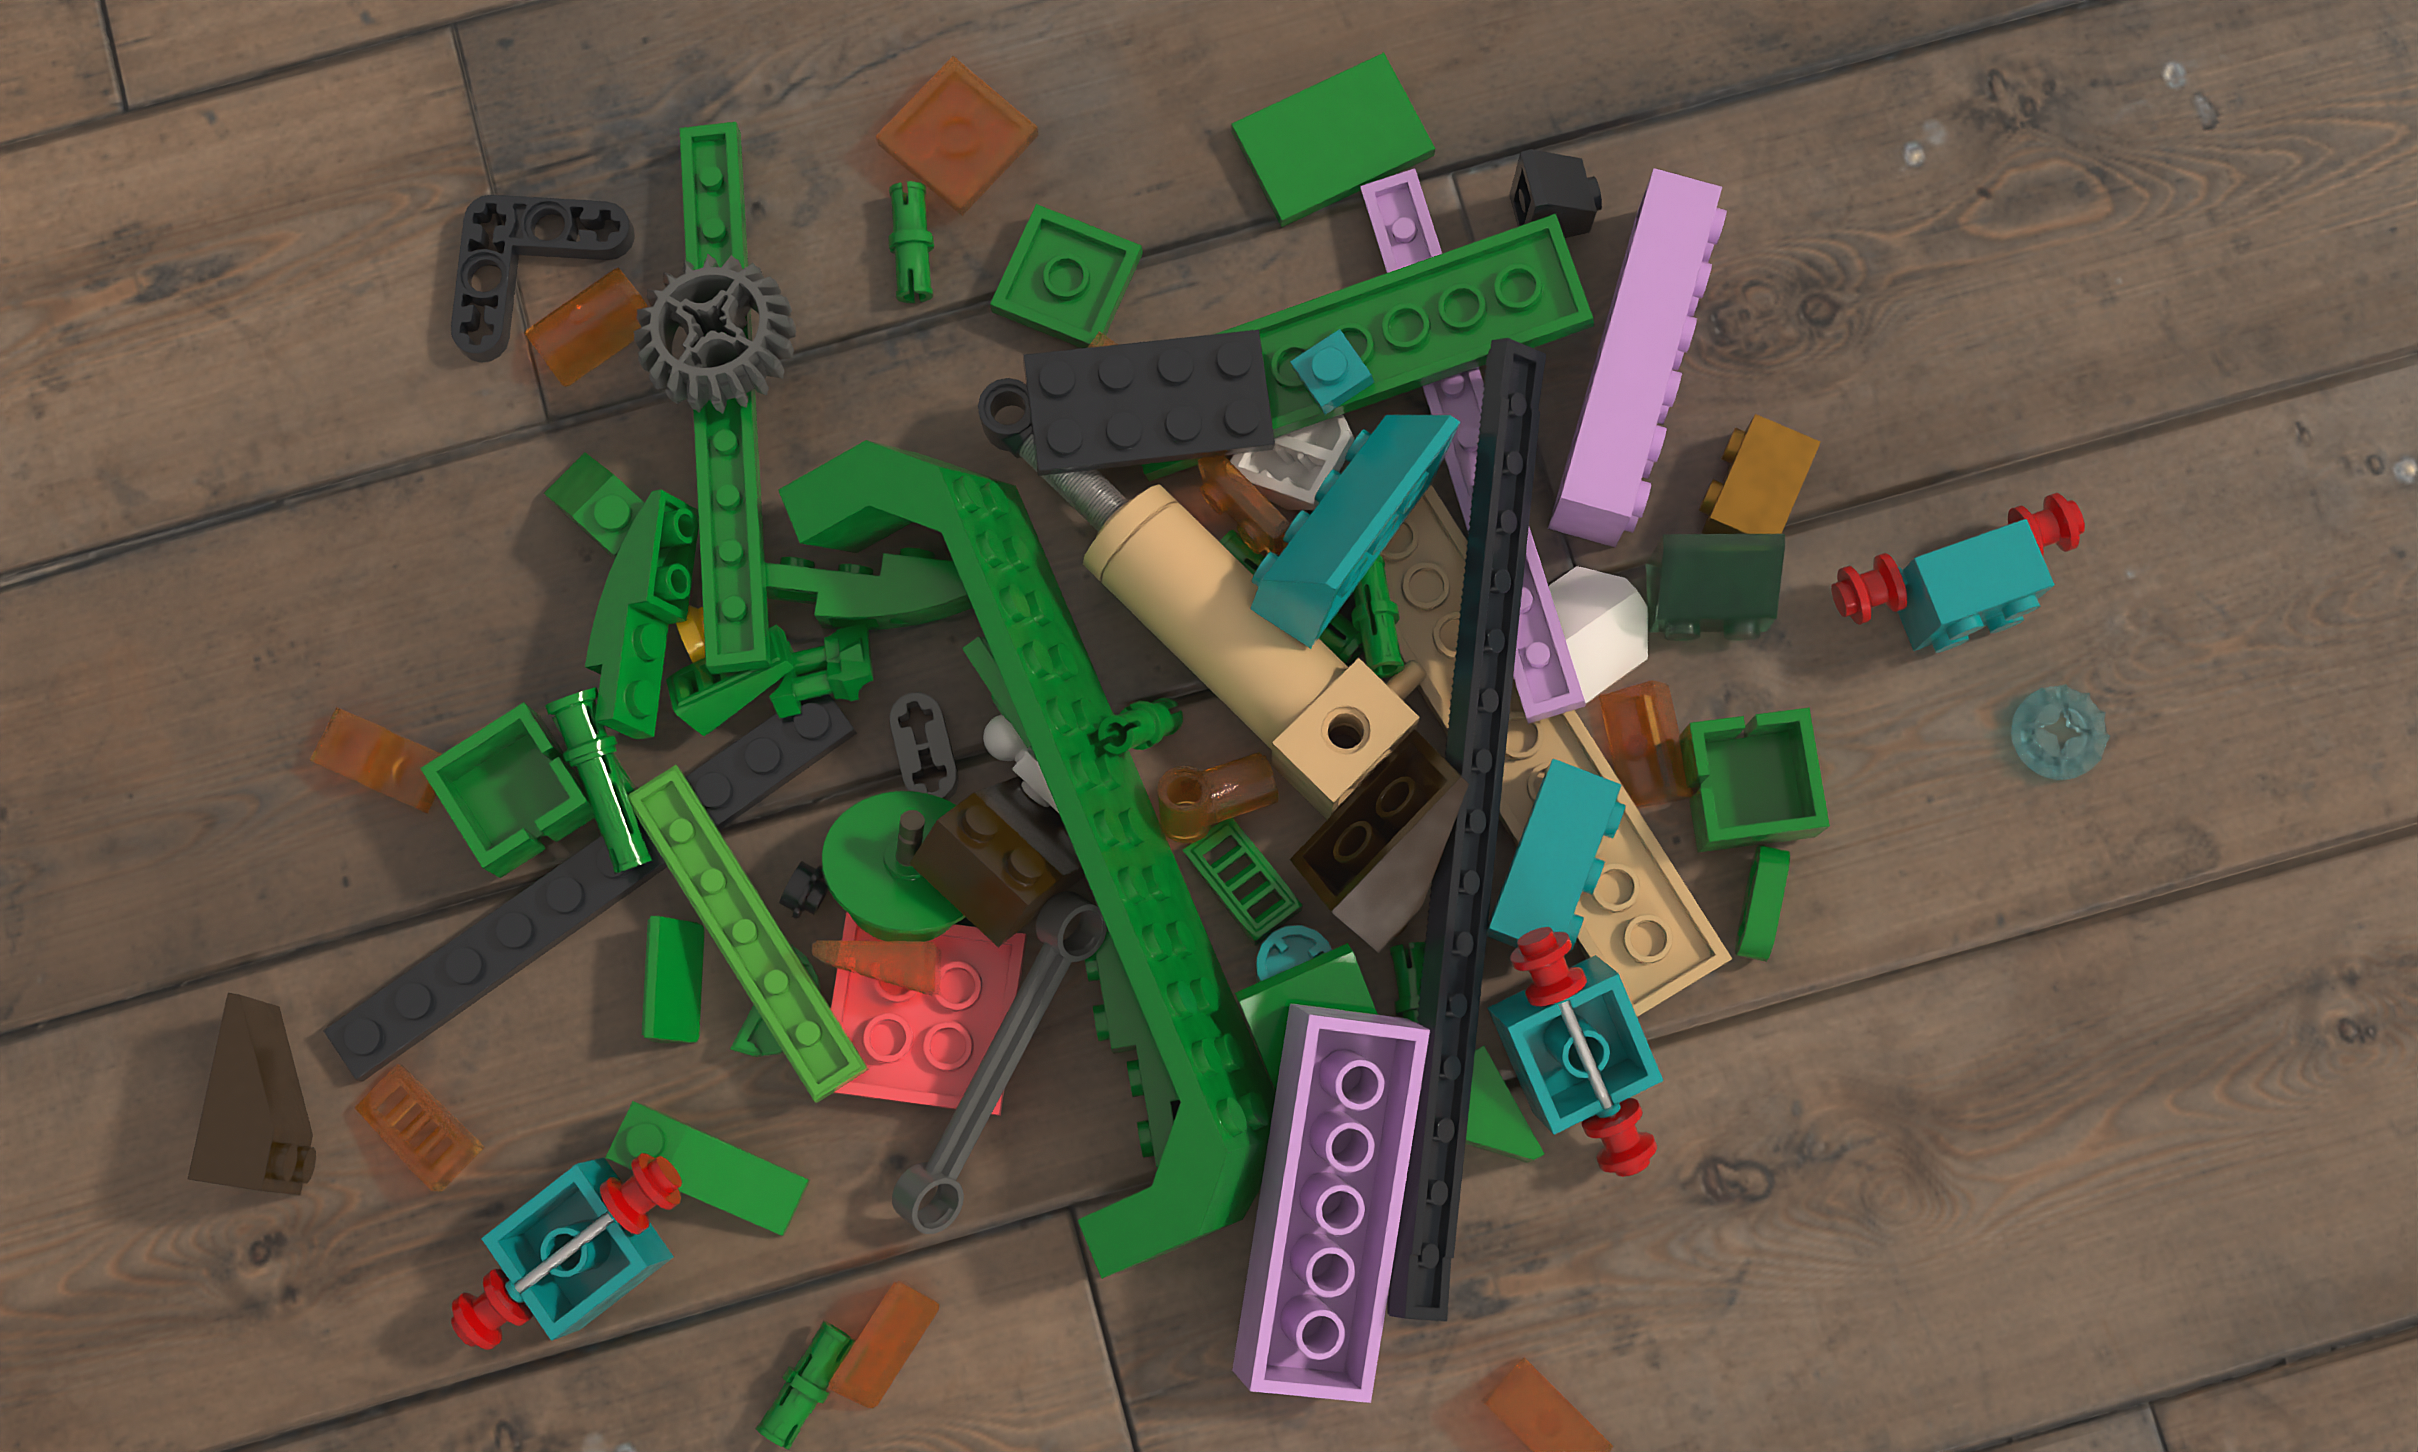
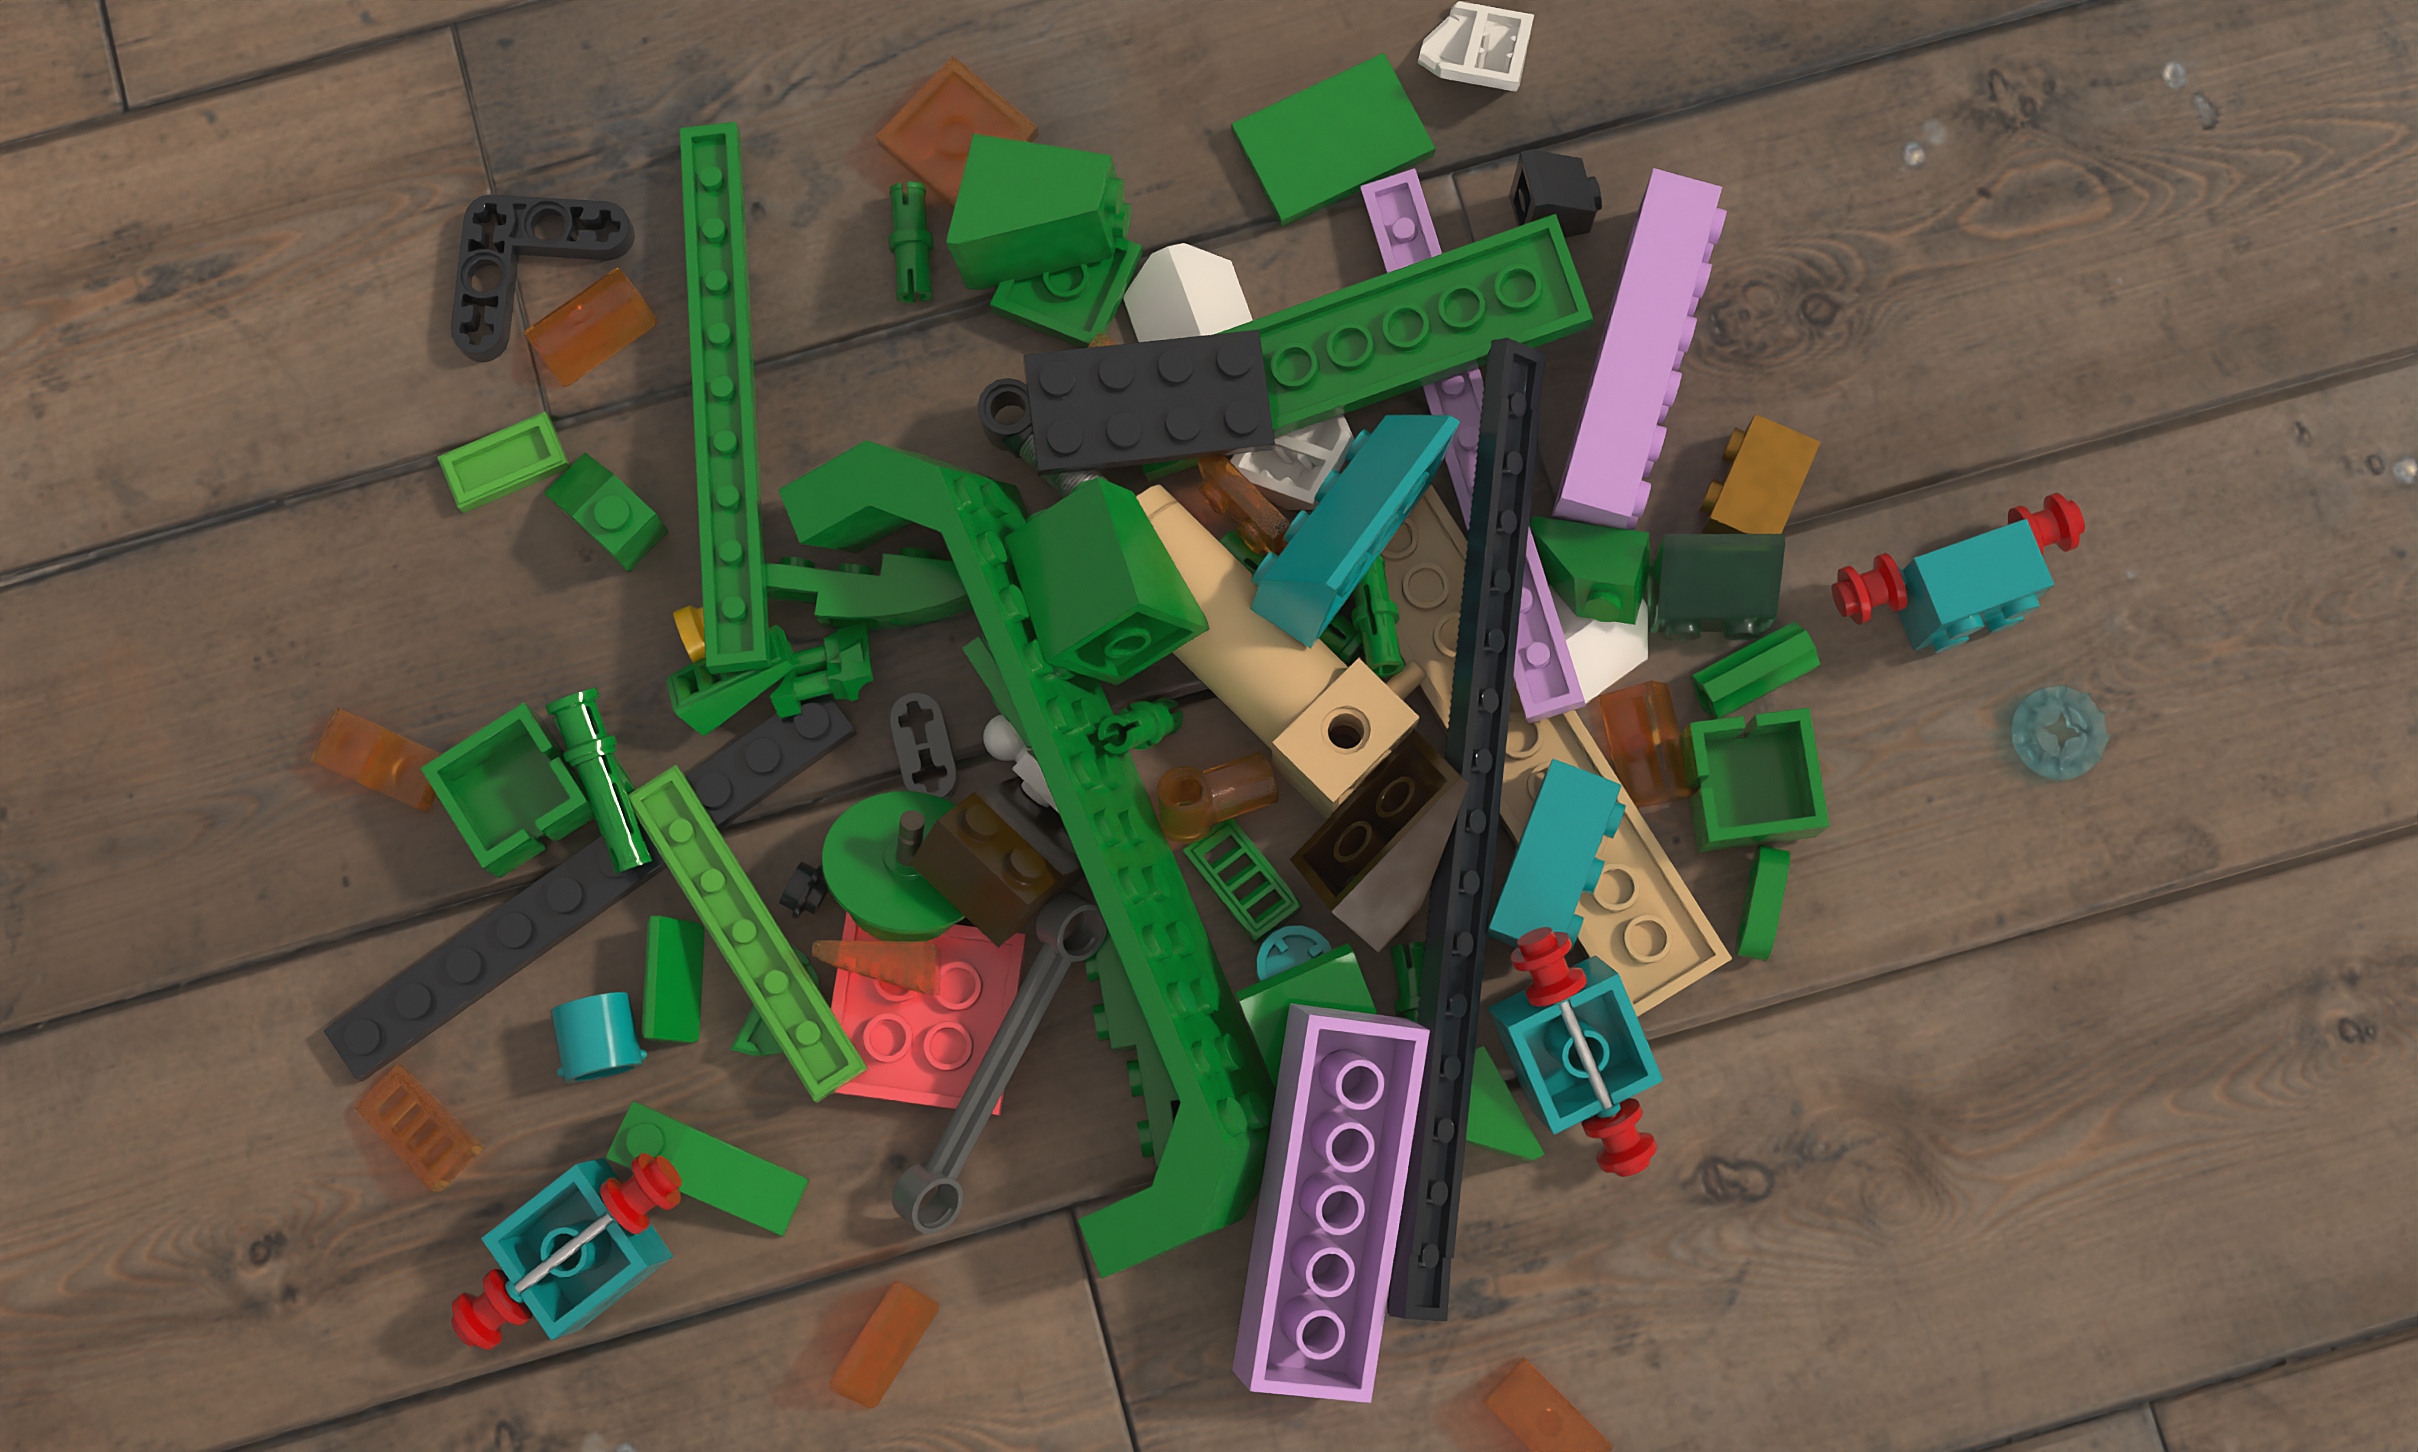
dark brown slope [187,993,316,1195] -> none
green slope [585,489,699,740] -> none
dark grey gear [633,254,796,414] -> none
green pin [755,1321,857,1450] -> none
teal plate [1290,329,1374,415] -> none
none -> bright green tile [437,412,570,514]
none -> teal piece [550,992,647,1083]
none -> green slope [946,133,1131,290]
none -> green slope [1005,477,1210,685]
none -> white slope [1123,243,1253,342]
none -> white slope [1418,1,1534,92]
none -> green slope [1529,516,1650,625]
none -> green axle [1690,620,1821,720]

